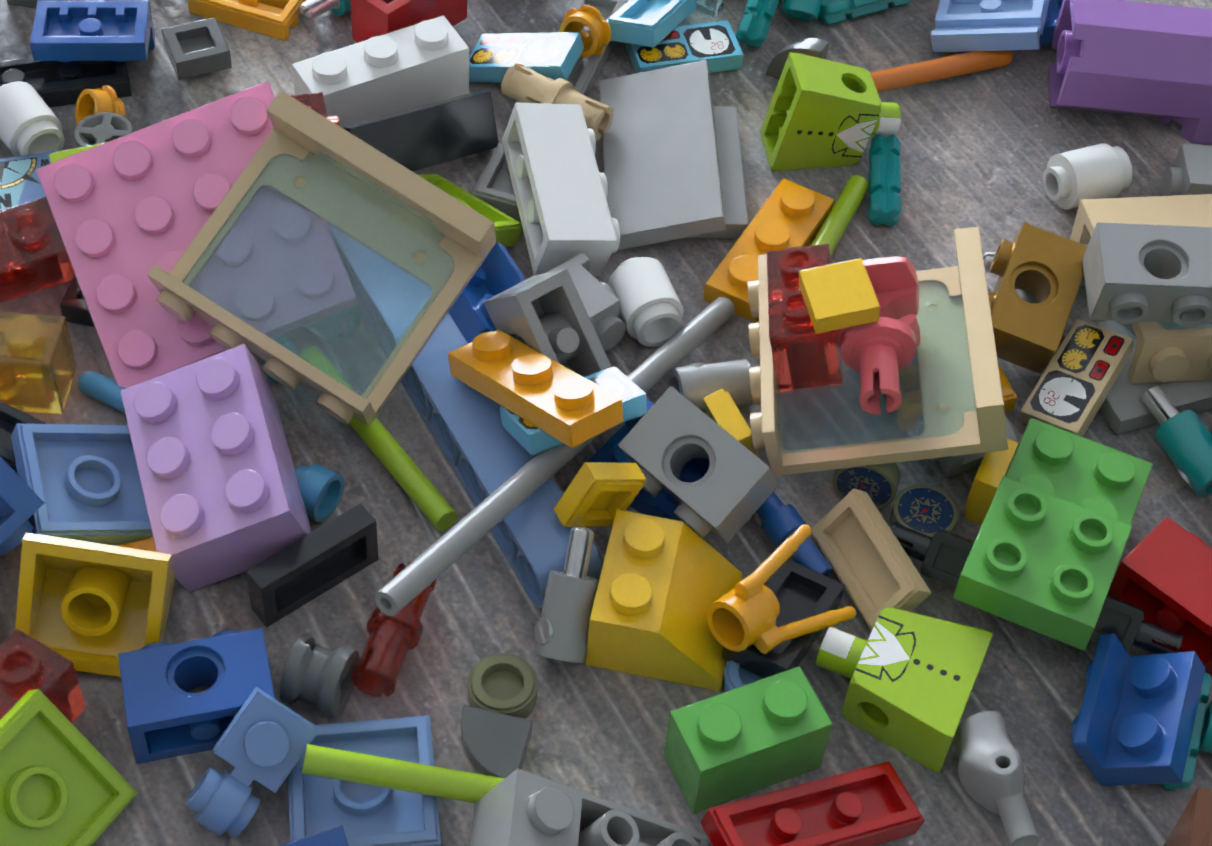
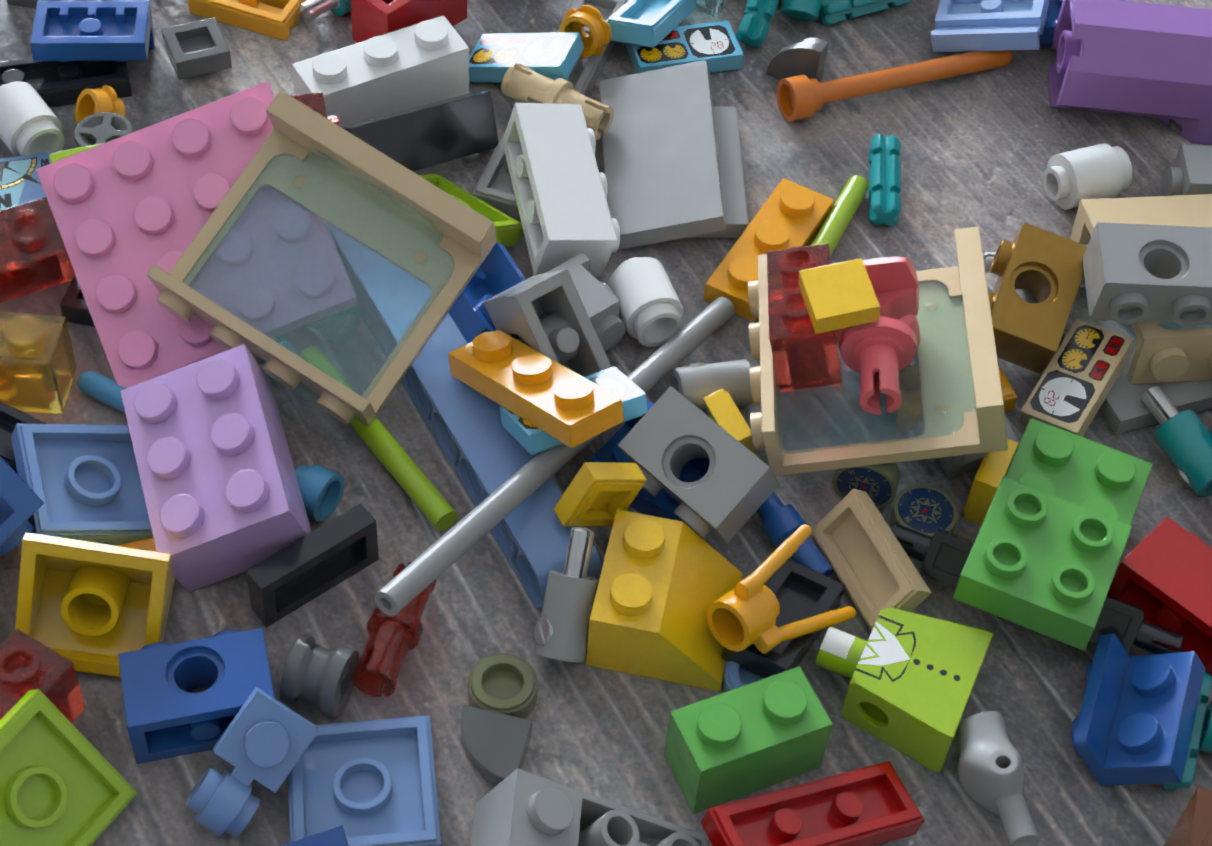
lime bar [301,744,596,803] -> none
lime torso [759,52,901,171] -> none

